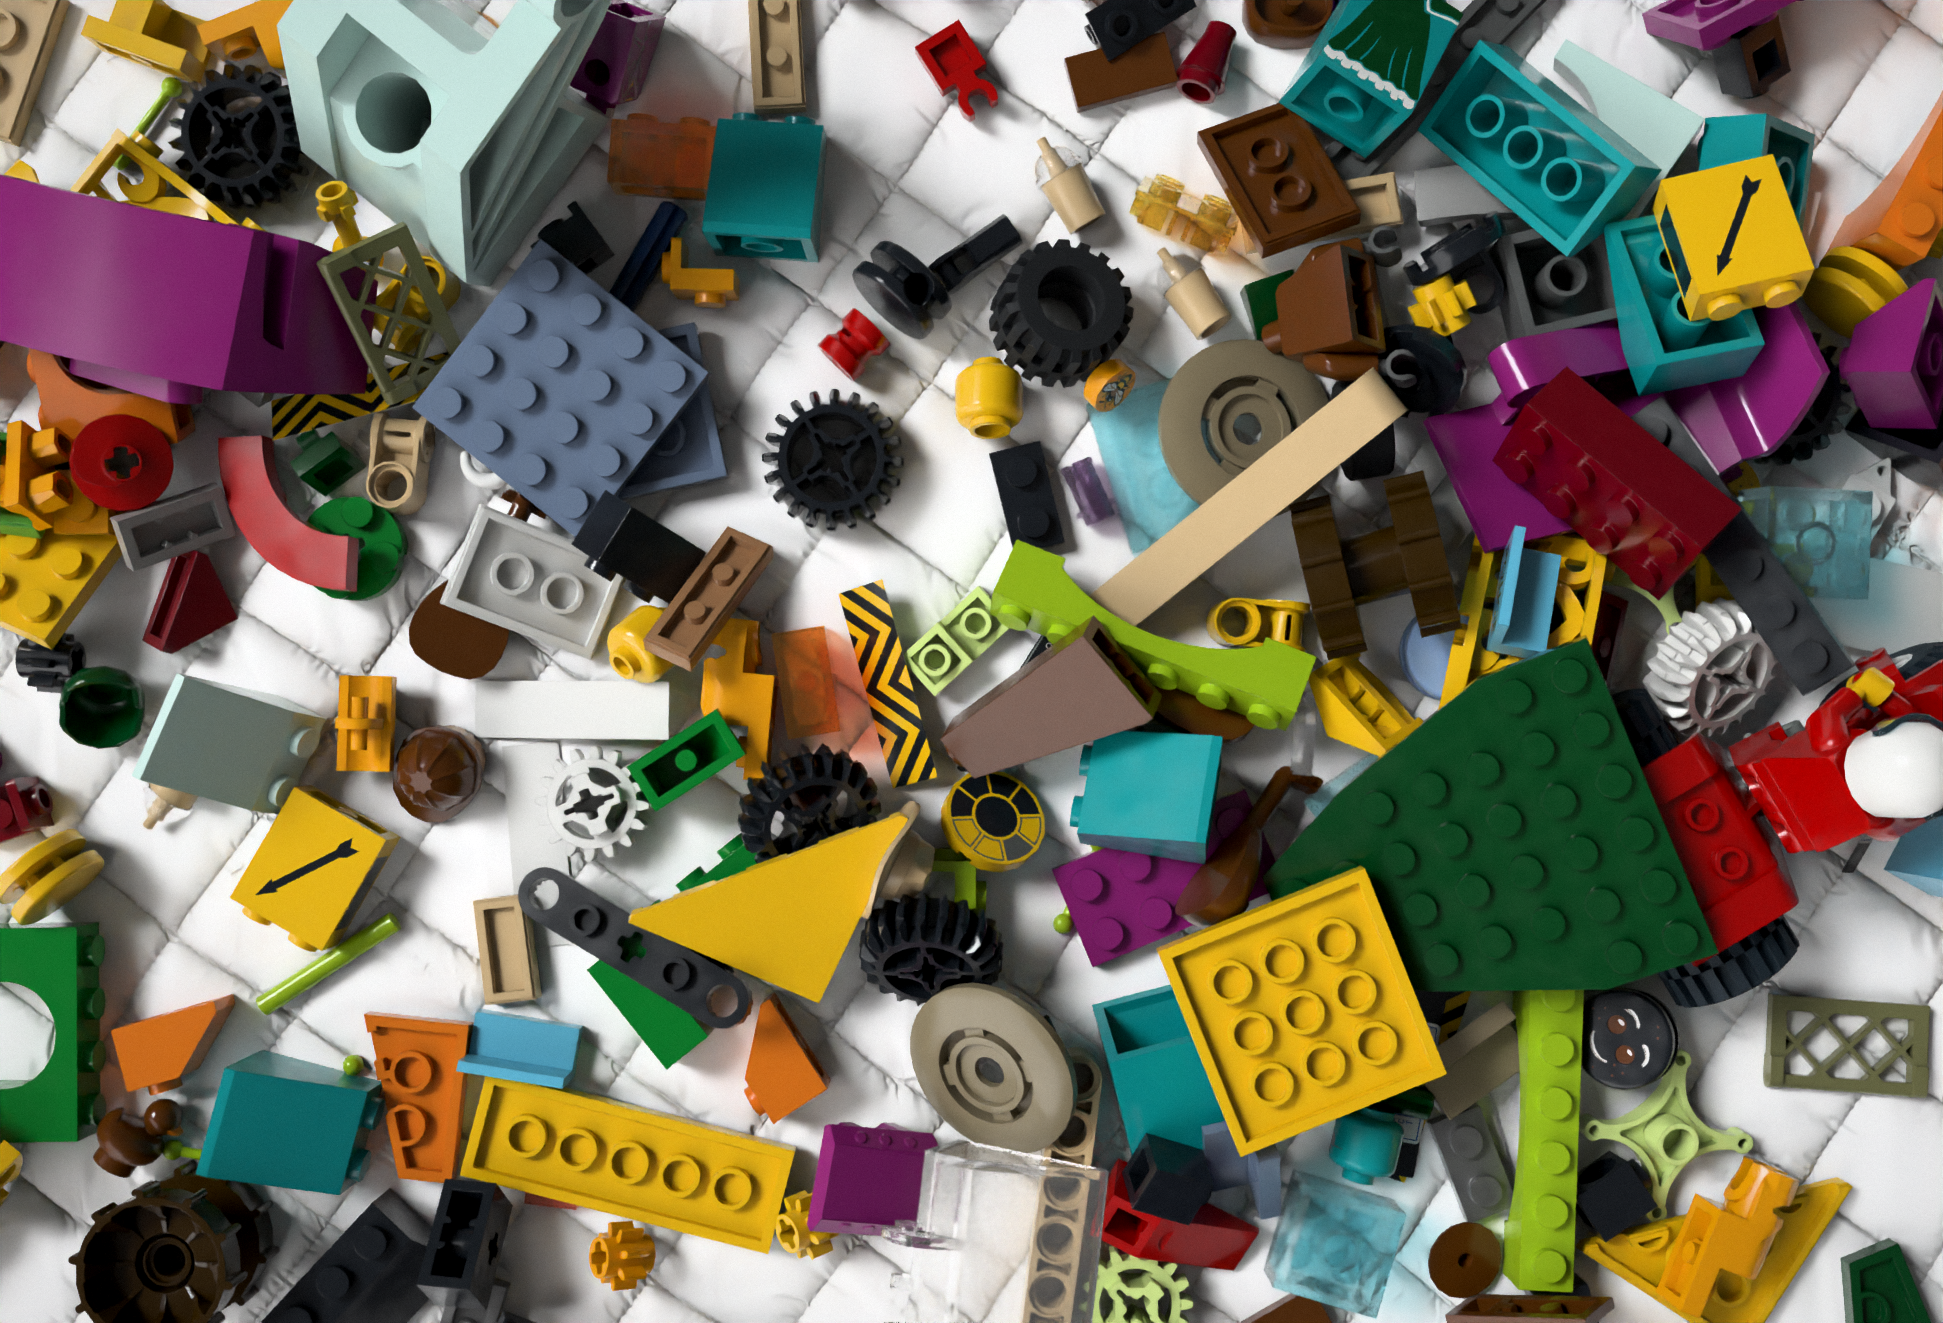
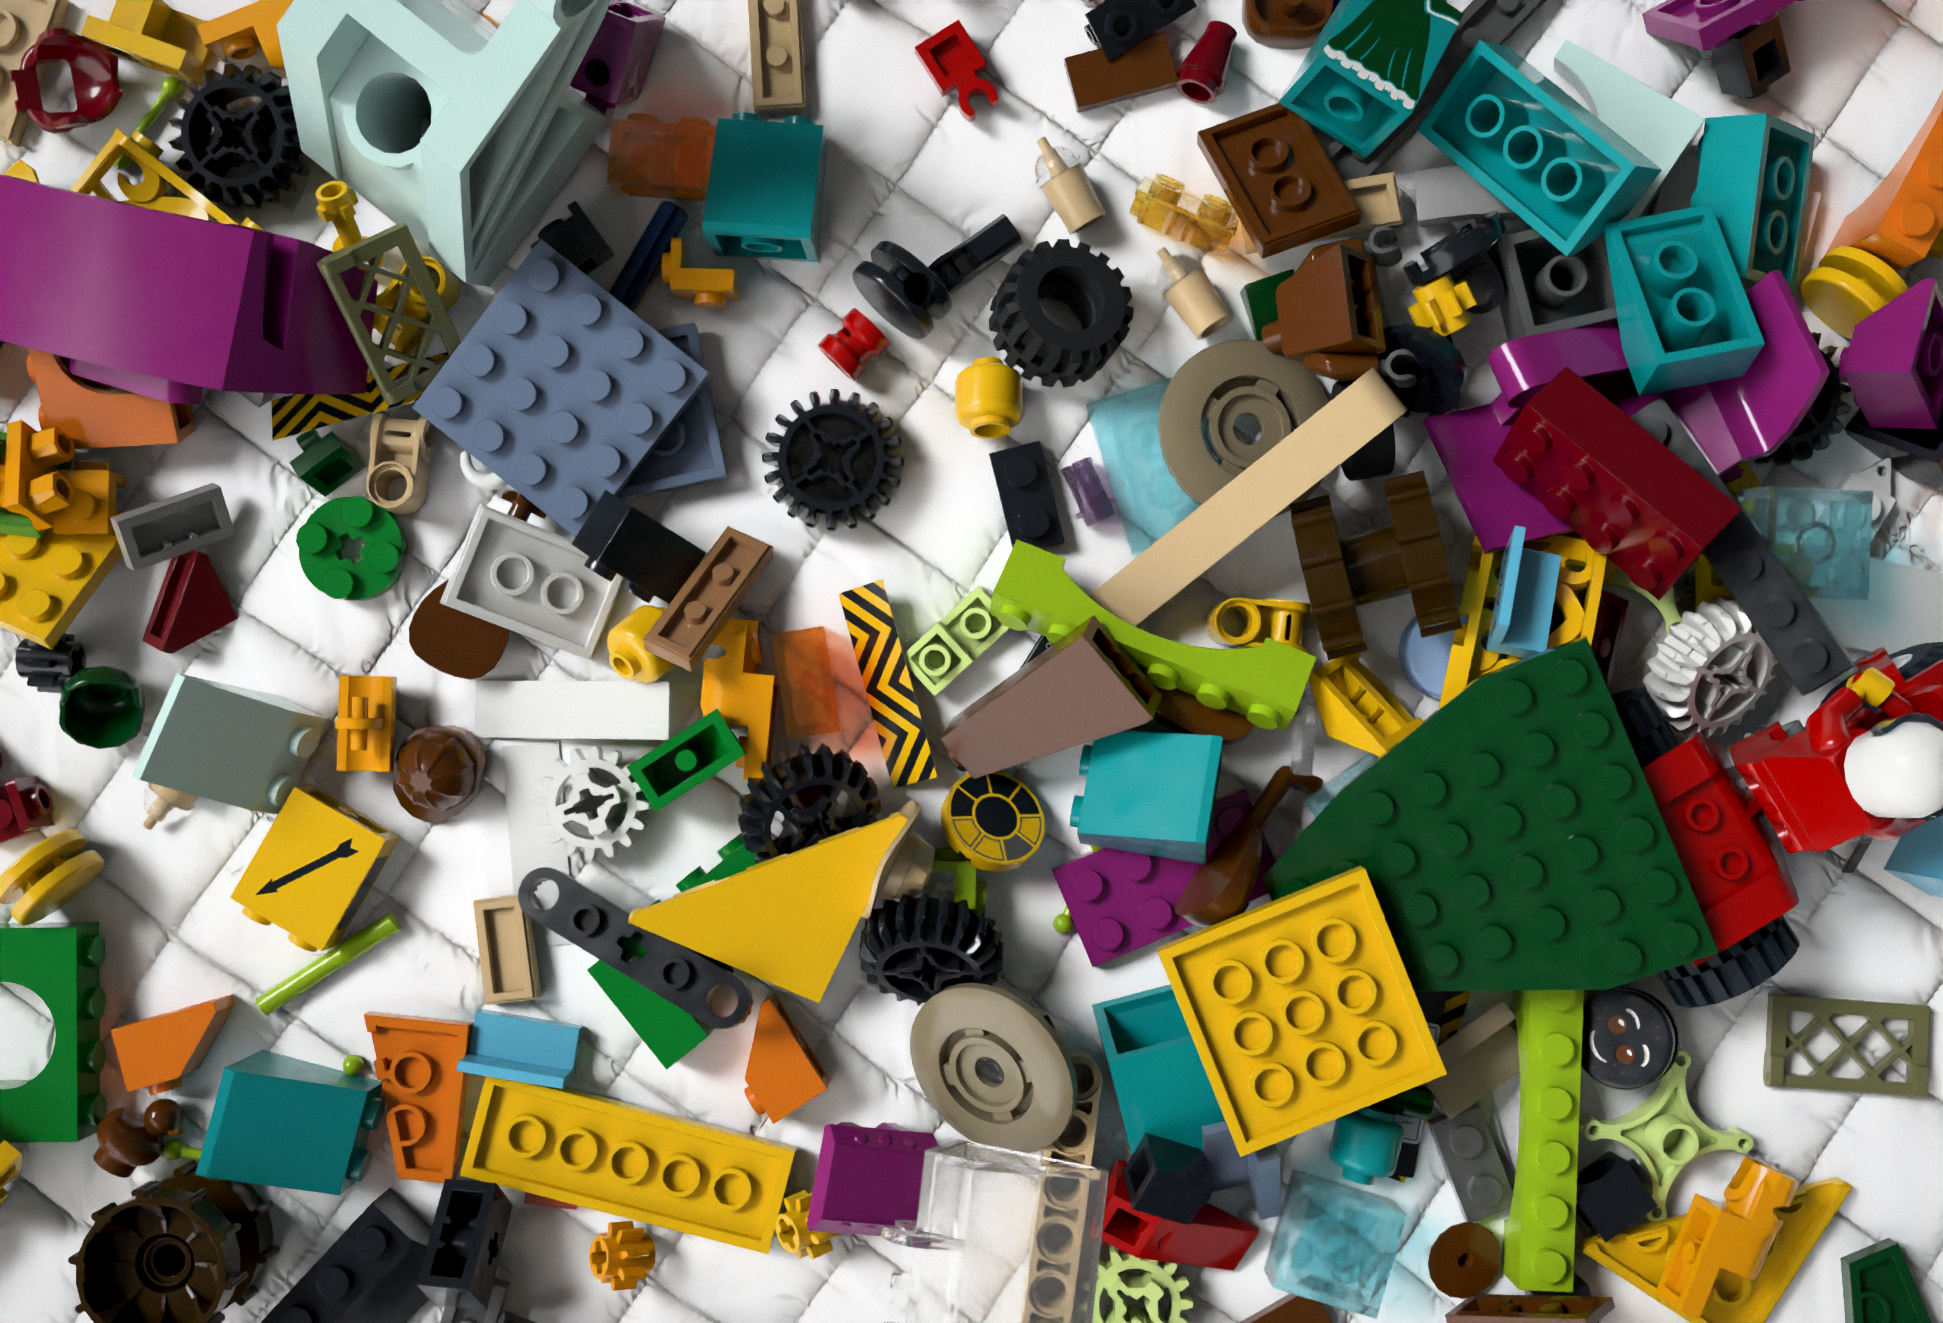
red piece [69,414,174,511] -> none
tile [218,435,359,592] -> none
light orange tile [1083,358,1136,412] -> none
yellow brick [1652,154,1815,322] -> none
none -> dark red helmet [9,28,124,134]

